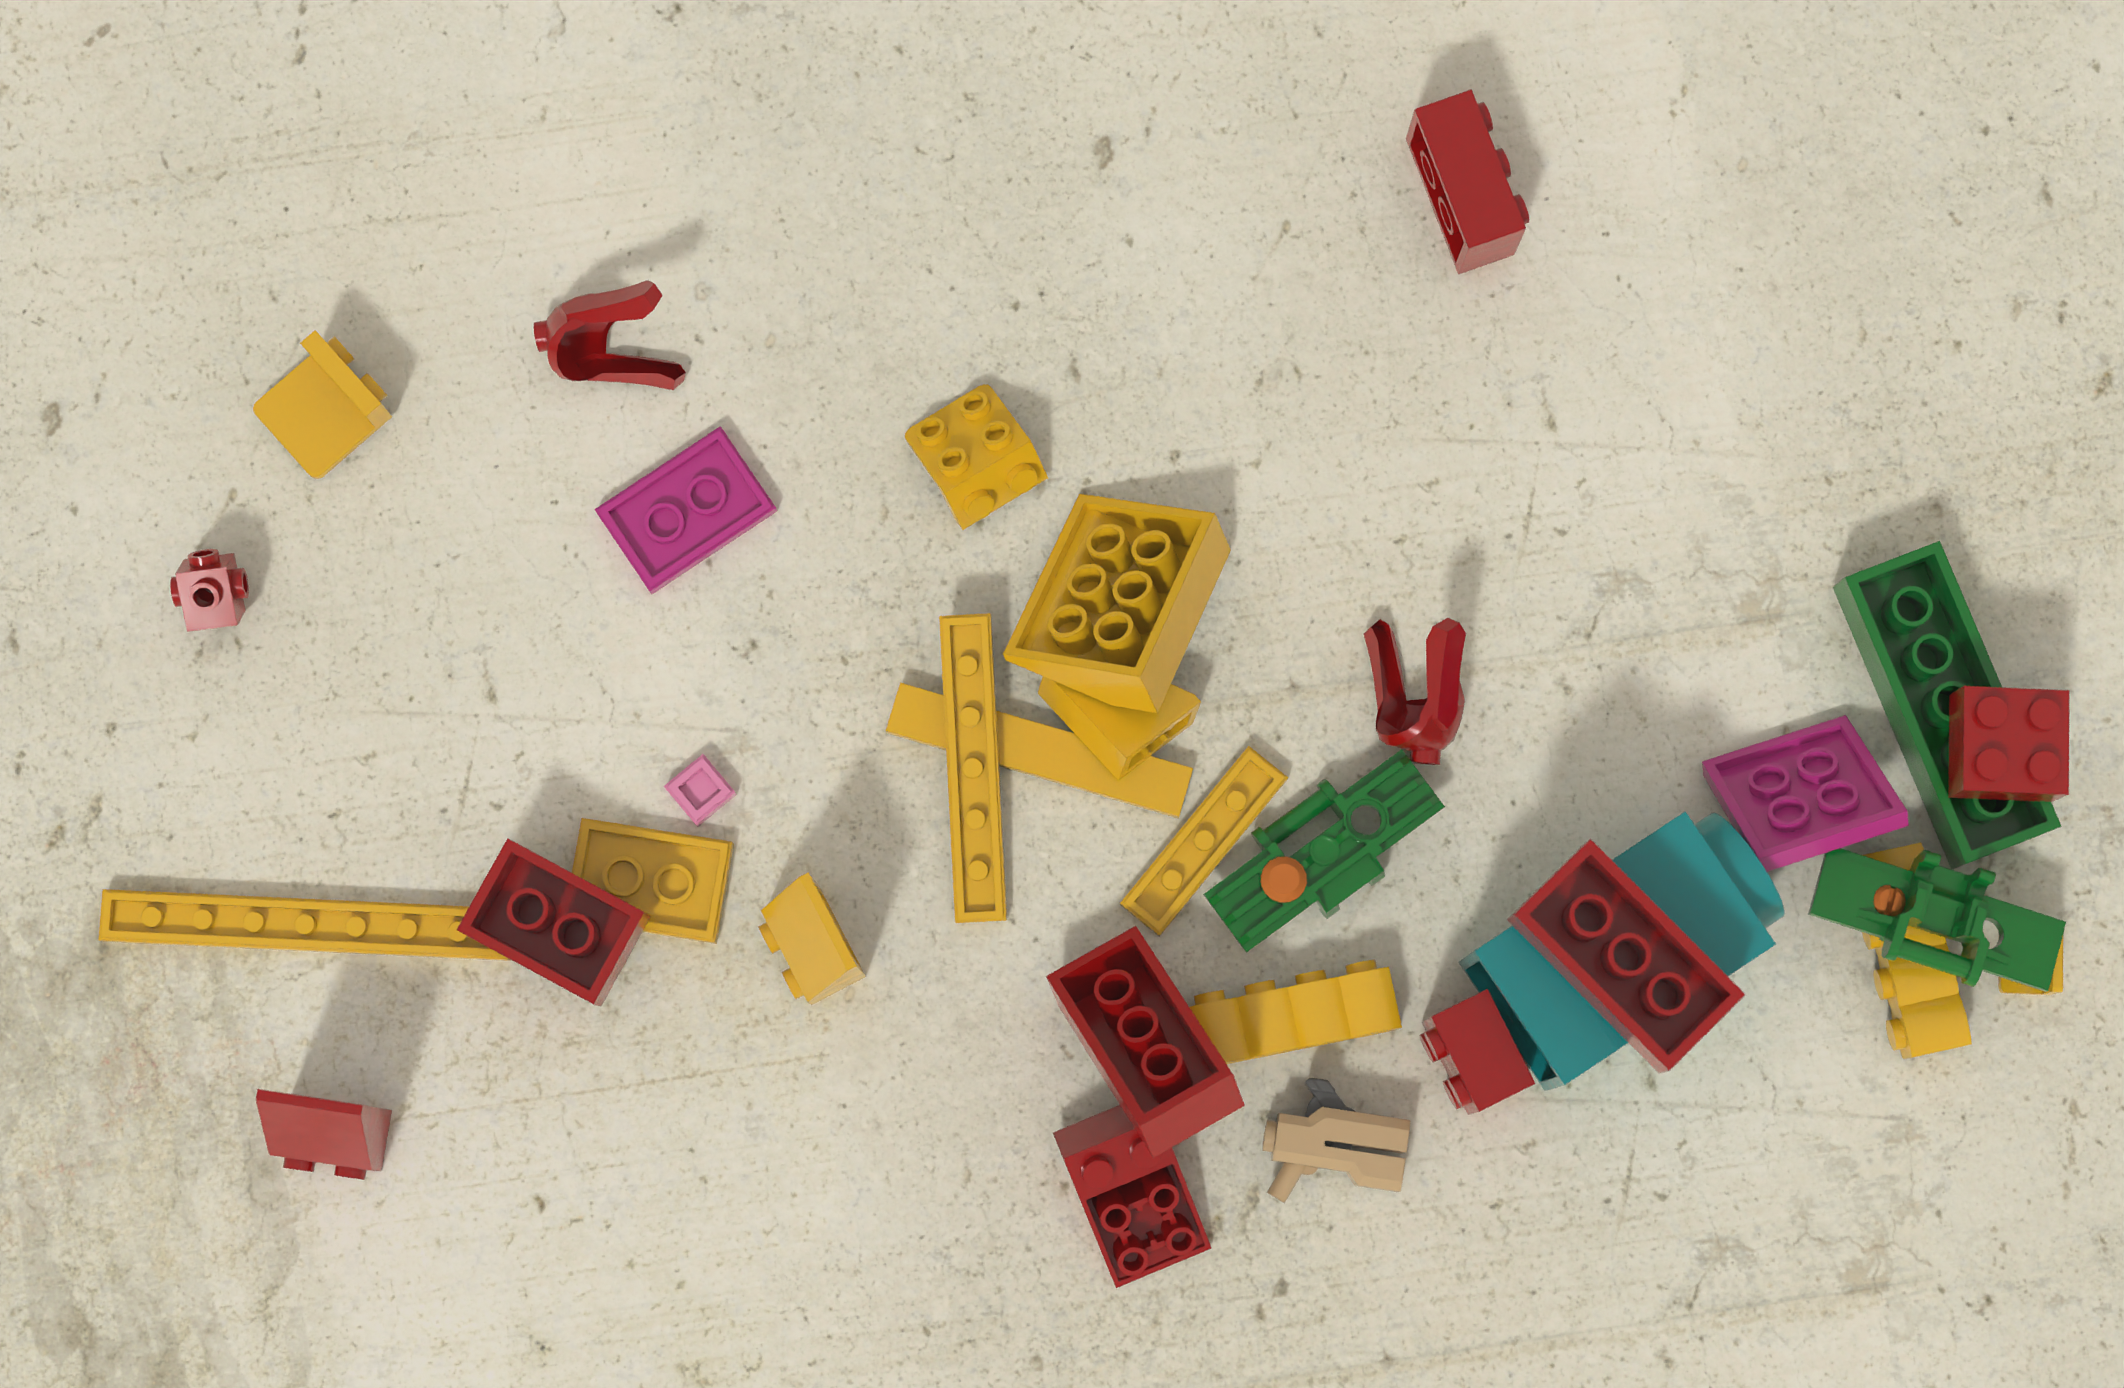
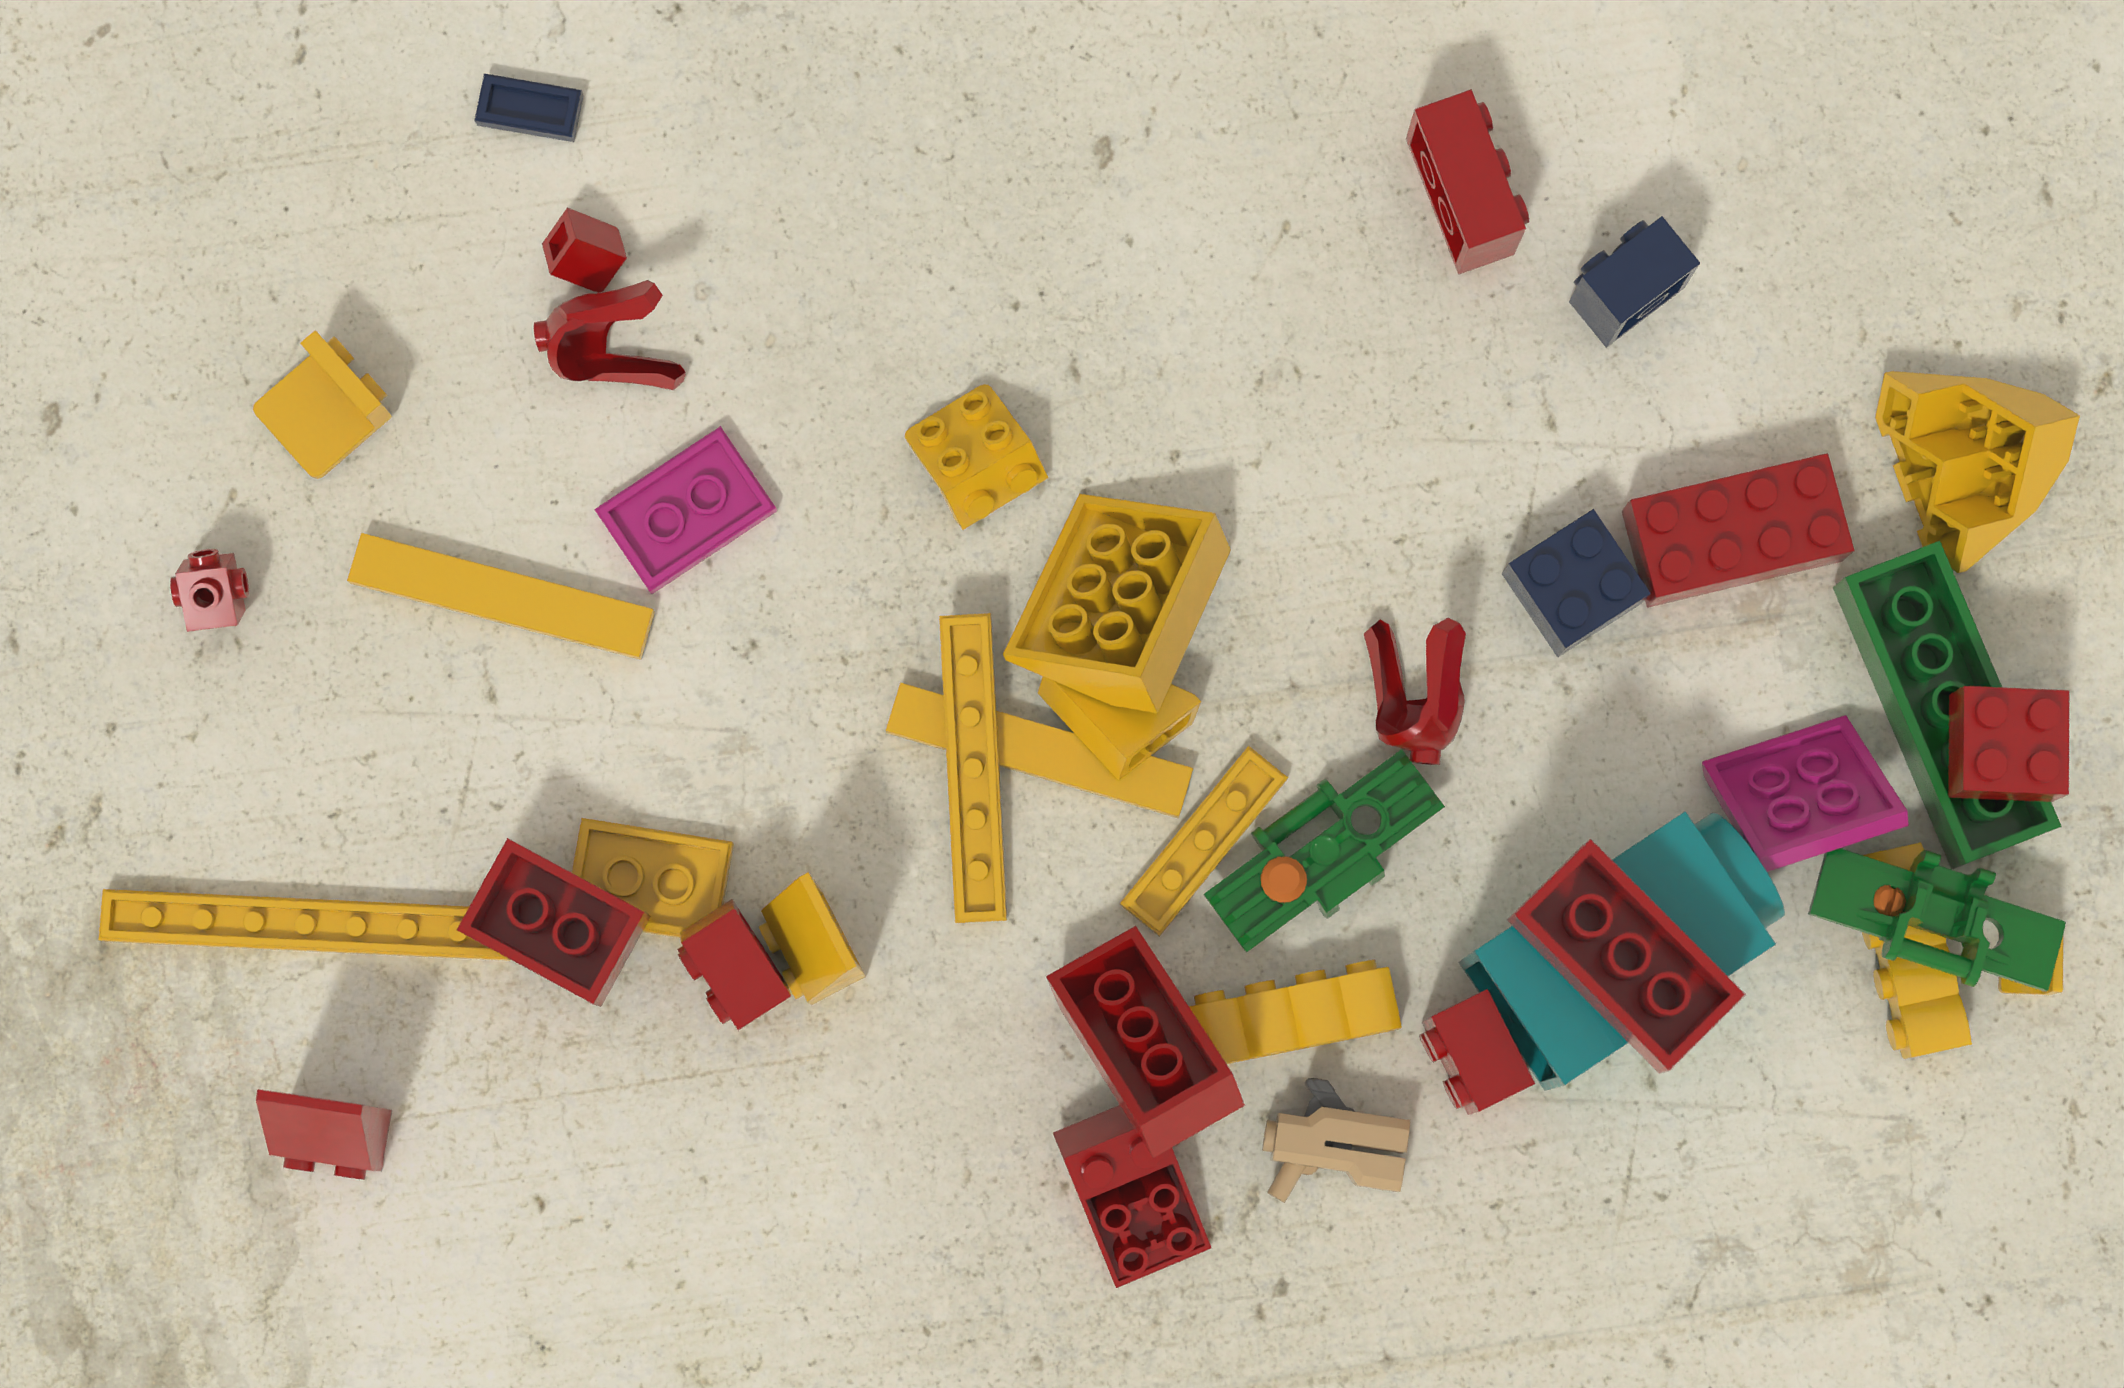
bright pink tile [664,754,737,827] -> none
none -> yellow tile [347,533,655,660]
none -> dark blue tile [474,73,584,142]
none -> red panel [542,207,627,293]
none -> red brick [677,899,791,1030]
none -> dark blue brick [1502,509,1651,657]
none -> dark blue brick [1569,216,1700,348]
none -> red brick [1621,453,1855,608]
none -> yellow brick [1875,371,2080,573]

